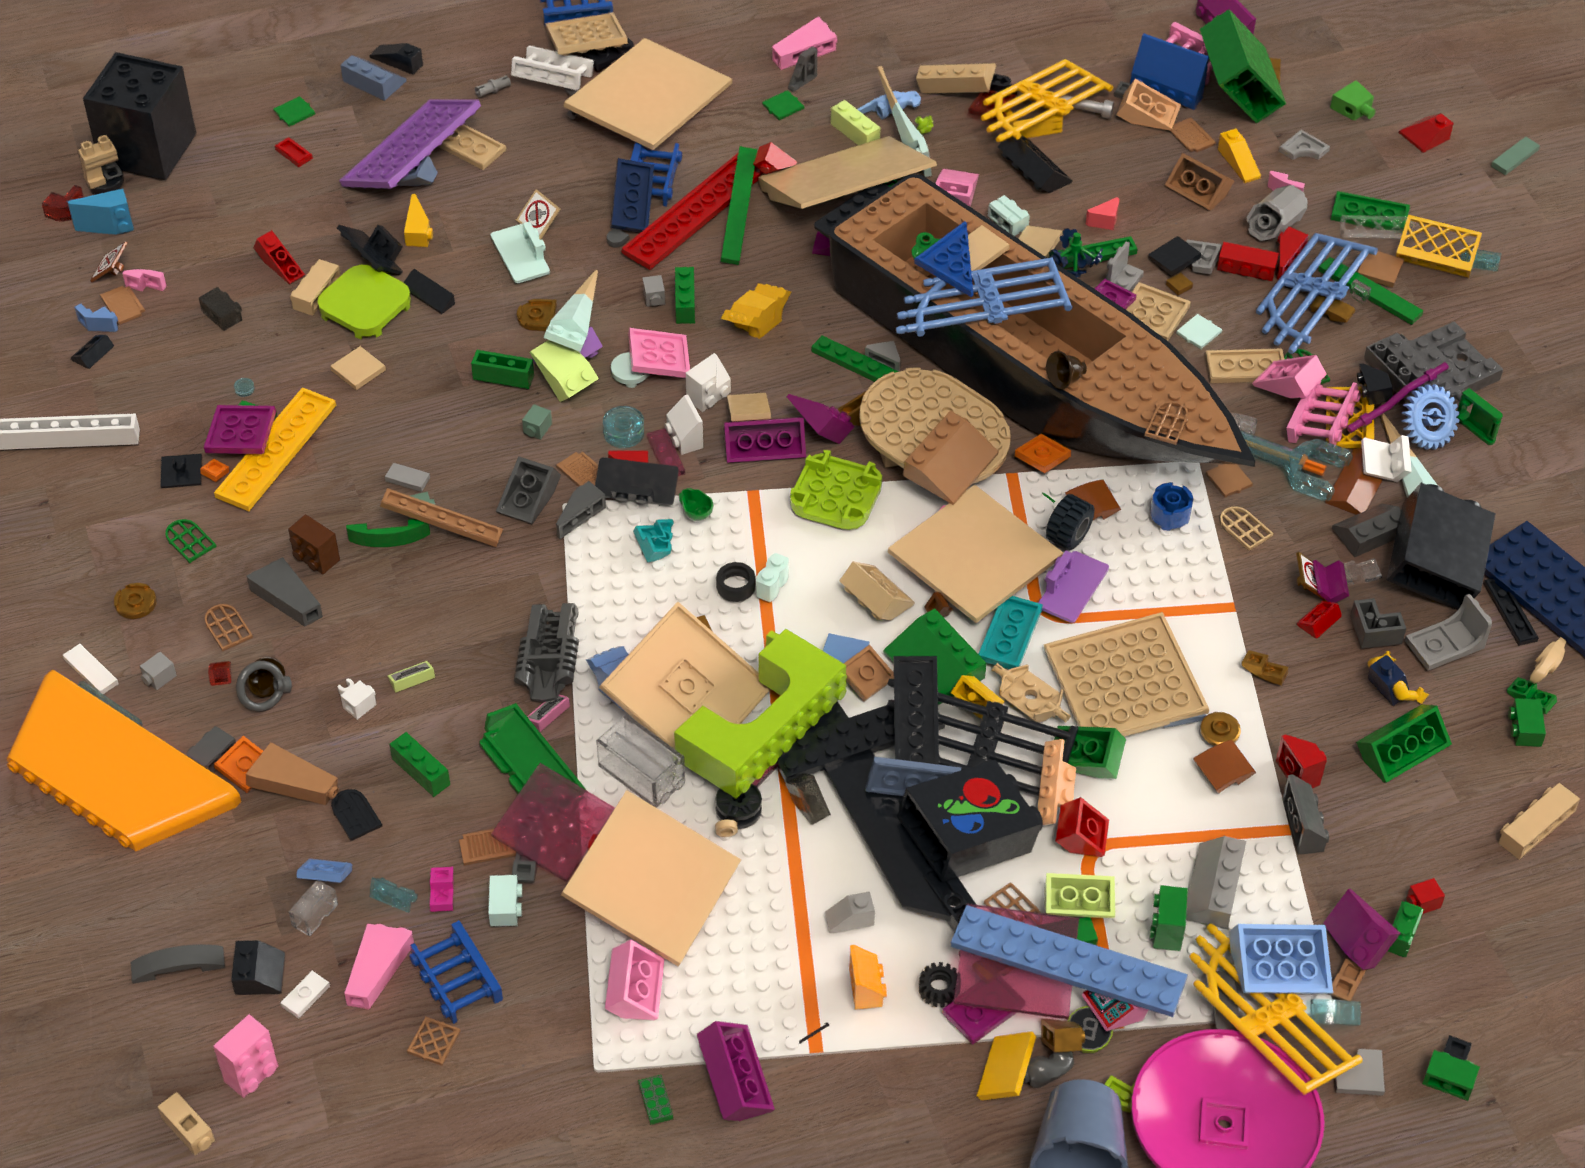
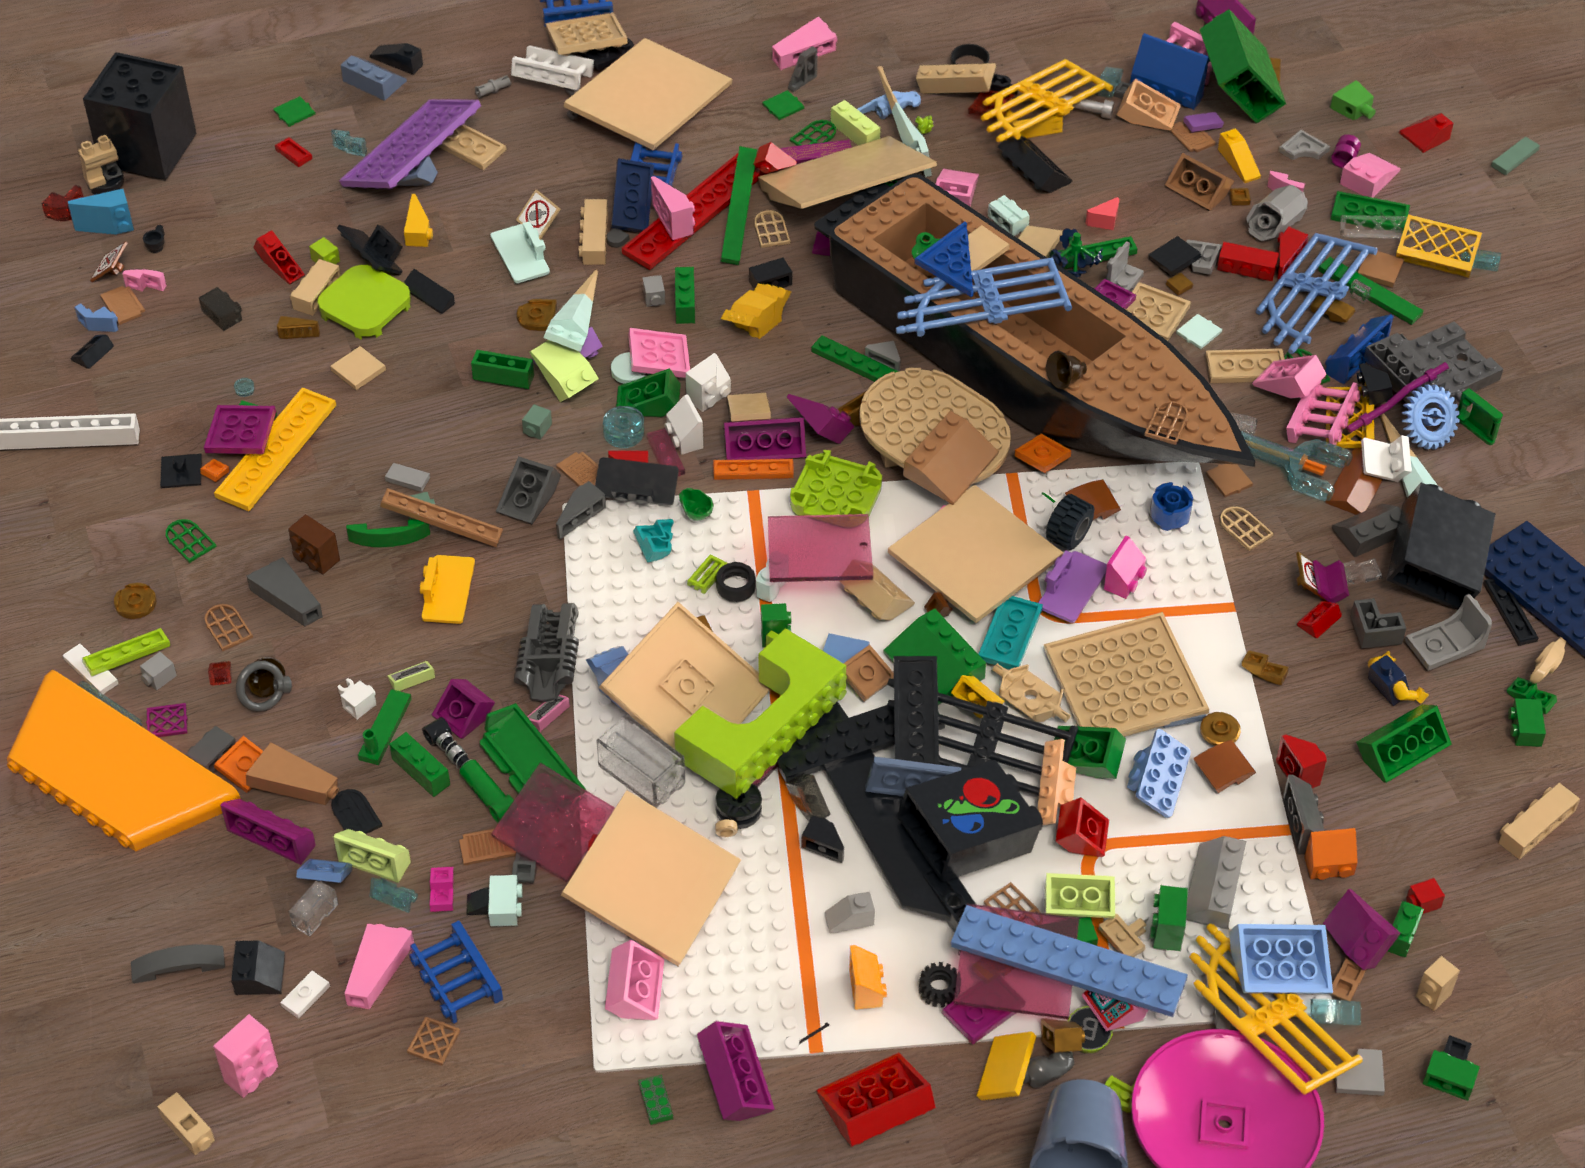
none -> lime tile [82,628,170,676]
none -> black piece [143,225,165,253]
none -> magenta window [146,703,188,737]
none -> magenta slope [220,799,316,865]
none -> pearl gold slope [277,316,320,339]
none -> lime brick [309,237,340,264]
none -> clear light blue slope [331,130,367,157]
none -> yellowish green slope [334,829,411,883]
none -> green piece [358,689,412,765]
none -> yellow bracket [420,555,475,624]
none -> piece [422,717,519,824]
none -> magenta slope [432,679,495,738]
none -> black slope [467,887,489,915]
none -> tan brick [579,199,608,265]
none -> green slope [616,368,681,417]
none -> bright pink slope [651,176,695,240]
none -> lime tile [687,554,727,594]
none -> orange tile [713,459,794,480]
none -> black brick [749,257,792,290]
none -> tan window [754,210,790,248]
none -> green brick [761,603,792,647]
none -> clear pink piece [768,514,873,582]
none -> magenta tile [780,139,852,164]
none -> green window [790,120,836,146]
none -> black slope [801,815,844,863]
none -> red slope [816,1053,936,1146]
none -> black tyre [951,44,990,64]
none -> clear light blue slope [1095,67,1124,97]
none -> tan plate [1099,914,1147,957]
none -> slope [1104,536,1147,599]
none -> medium blue bracket [1127,729,1191,818]
none -> medium lavender tile [1183,112,1224,132]
none -> pearl gold tile [1229,188,1251,206]
none -> orange slope [1304,828,1358,880]
none -> blue slope [1325,314,1394,384]
none -> magenta wheel [1331,134,1361,169]
none -> bright pink slope [1340,153,1400,198]
none -> tan brick [1416,956,1460,1011]

